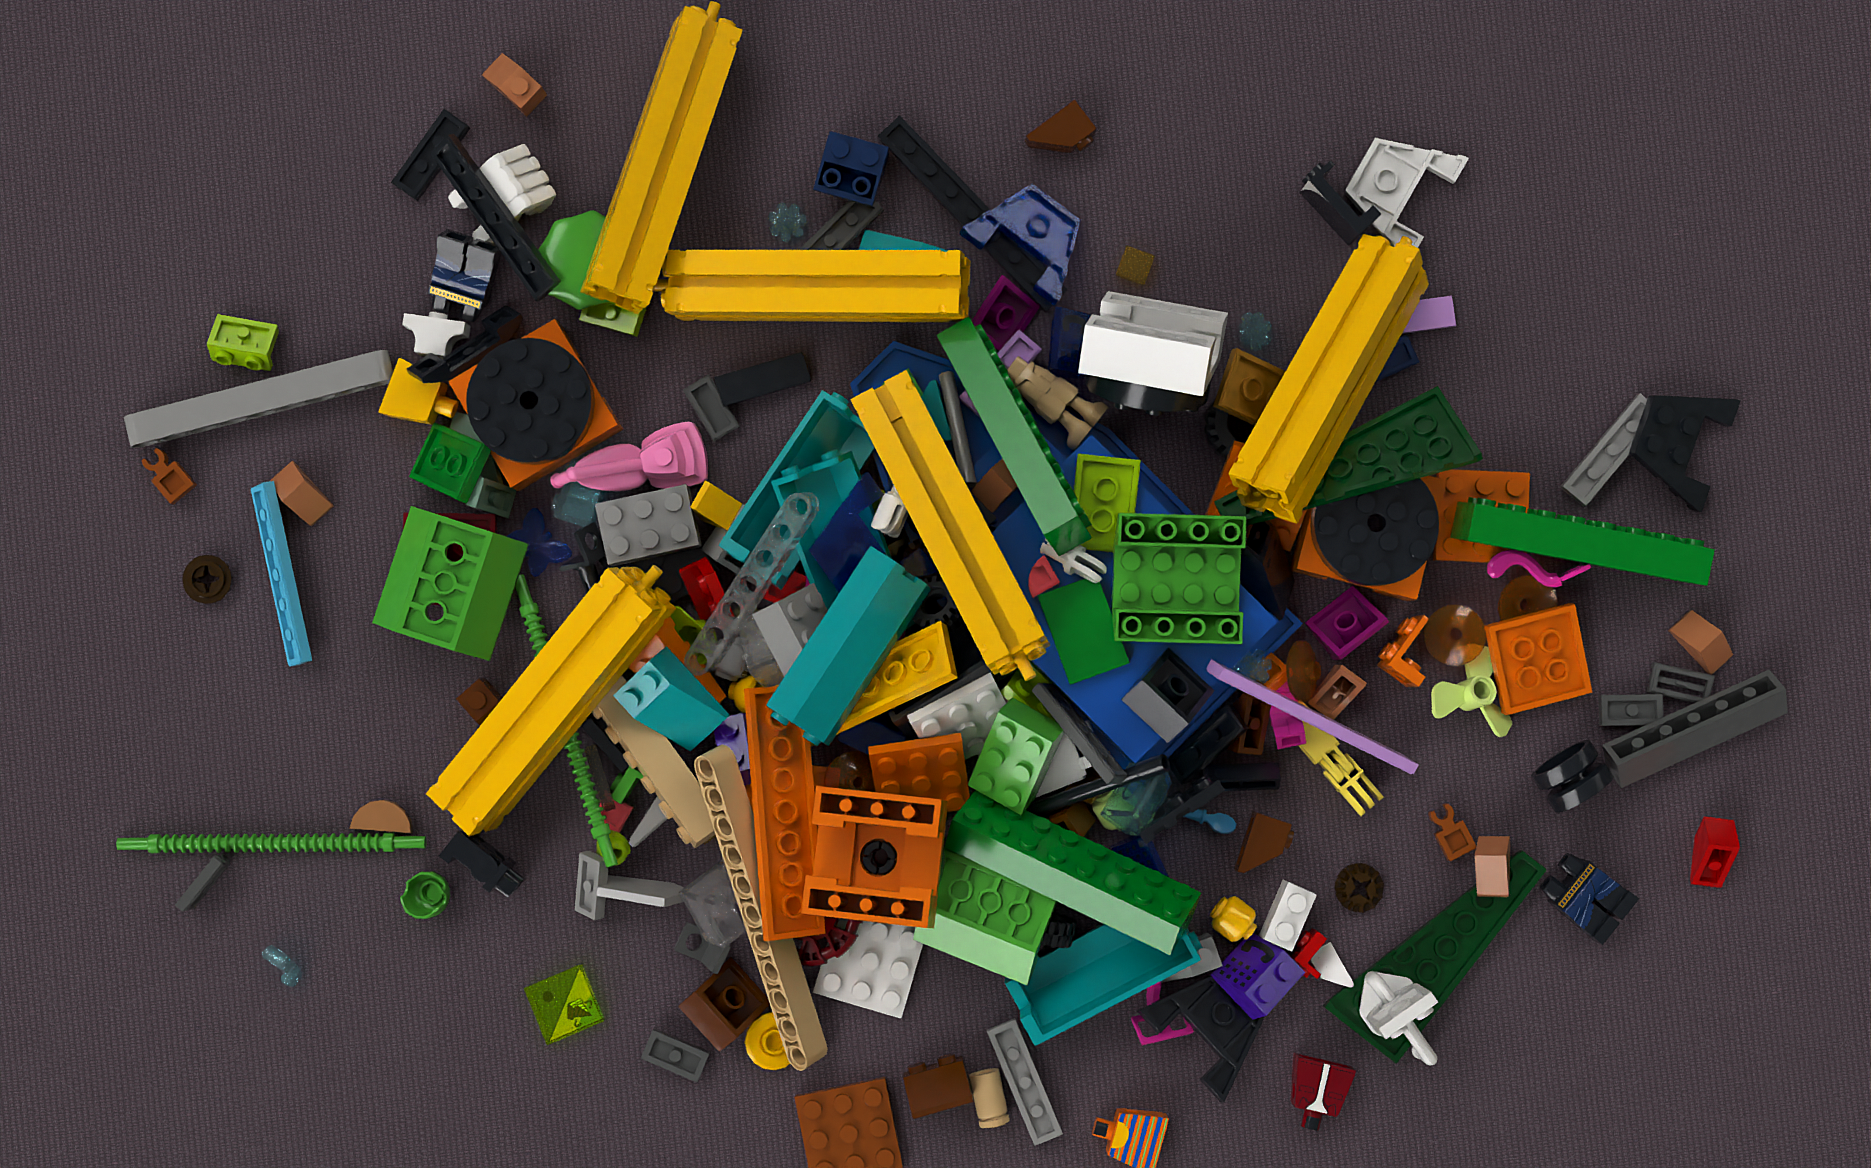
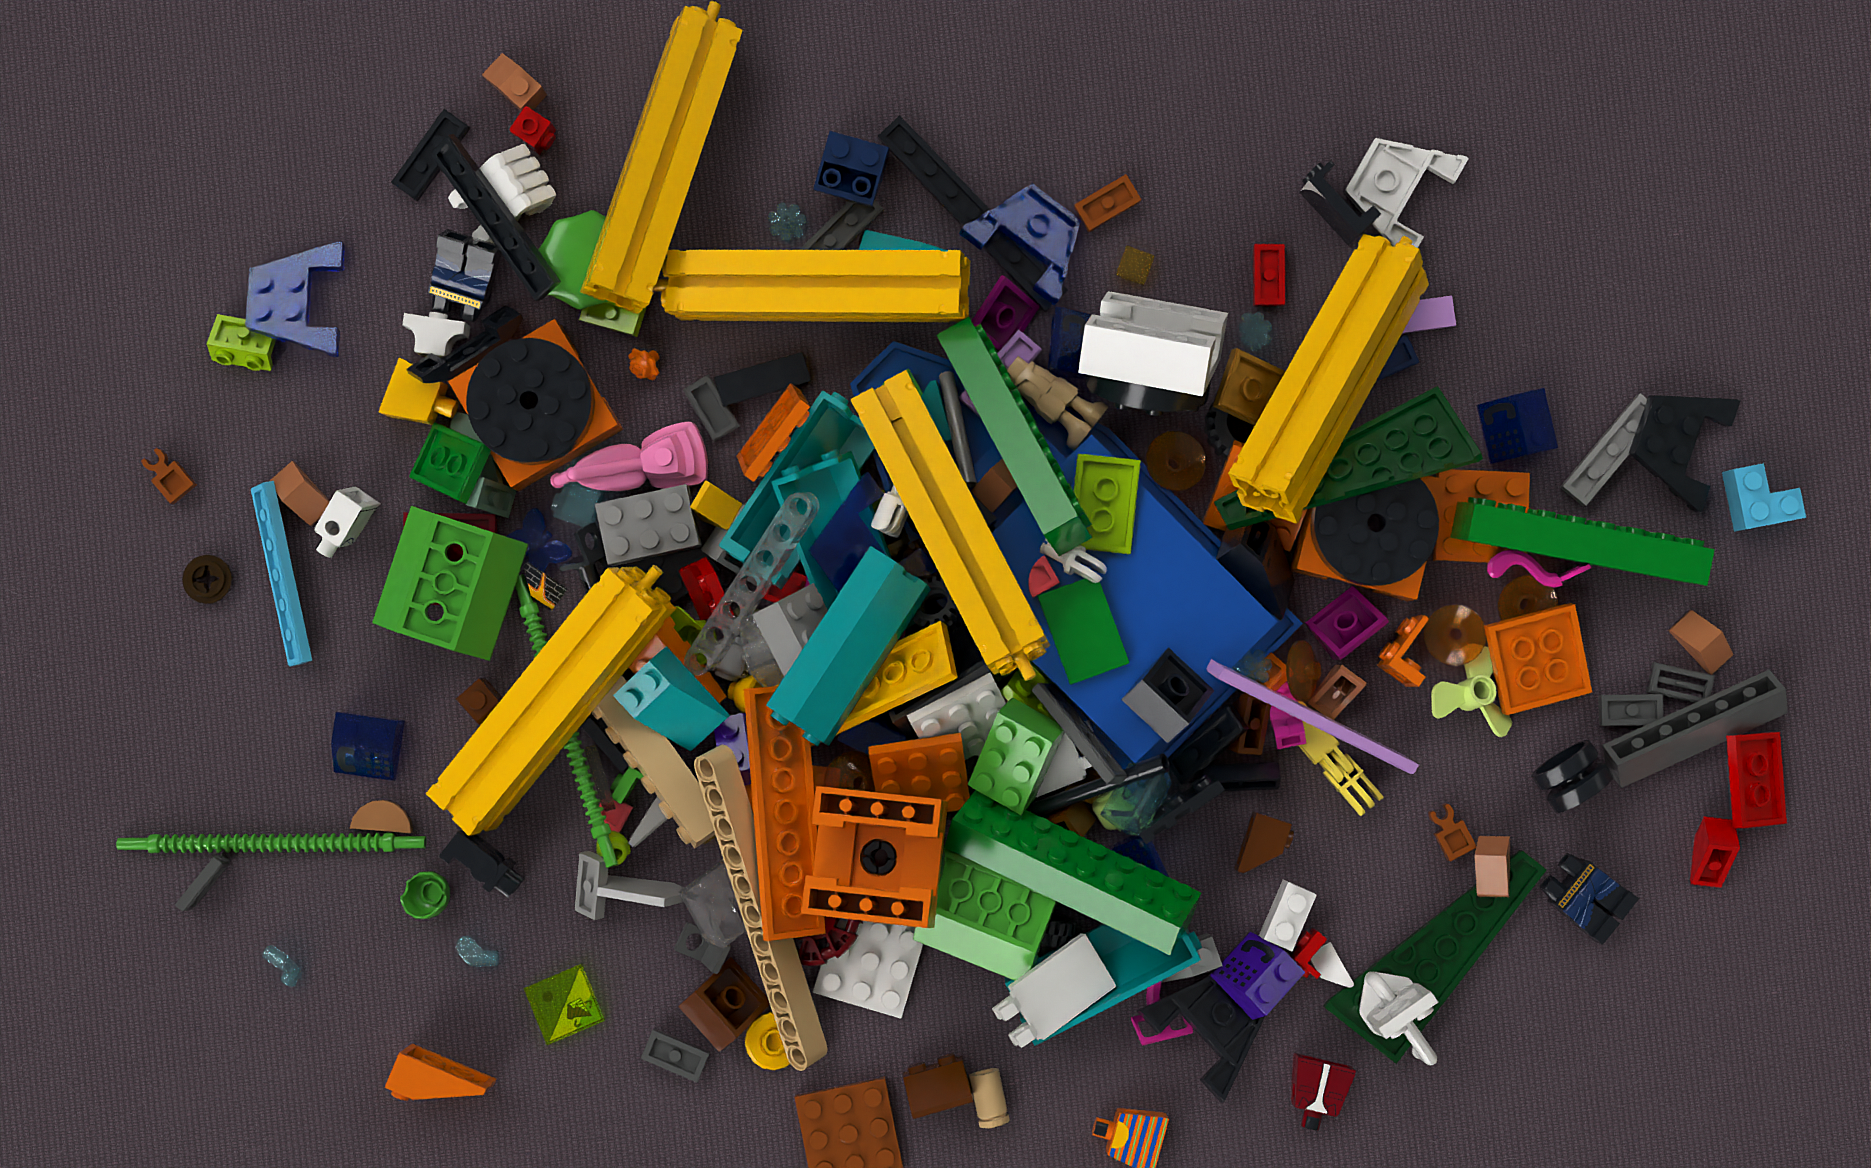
light grey beam [123,350,393,448] -> none
light grey plate [987,1018,1063,1146] -> none
reddish brown slope [1025,100,1097,153] -> none
bright green slope [1112,513,1246,644] -> none
dark azure piece [1183,809,1236,834] -> none
yellow head [1210,896,1257,942] -> none
dark brown gear [1334,863,1384,913] -> none
none -> clear blue wing [245,241,345,357]
none -> white torso [314,486,381,558]
none -> clear blue slope [331,711,405,781]
none -> orange slope [384,1043,497,1101]
none -> clear light blue arm [456,936,499,967]
none -> red bracket [510,106,556,155]
none -> sticker [524,562,567,609]
none -> orange plant [628,348,659,381]
none -> orange plate [736,383,810,482]
none -> white tile [992,933,1116,1048]
none -> dark orange plate [1073,174,1142,232]
none -> clear orange dish [1146,431,1206,491]
none -> red plate [1253,244,1285,306]
none -> clear blue slope [1476,388,1558,464]
none -> medium azure brick [1722,463,1806,531]
none -> red plate [1726,732,1787,828]

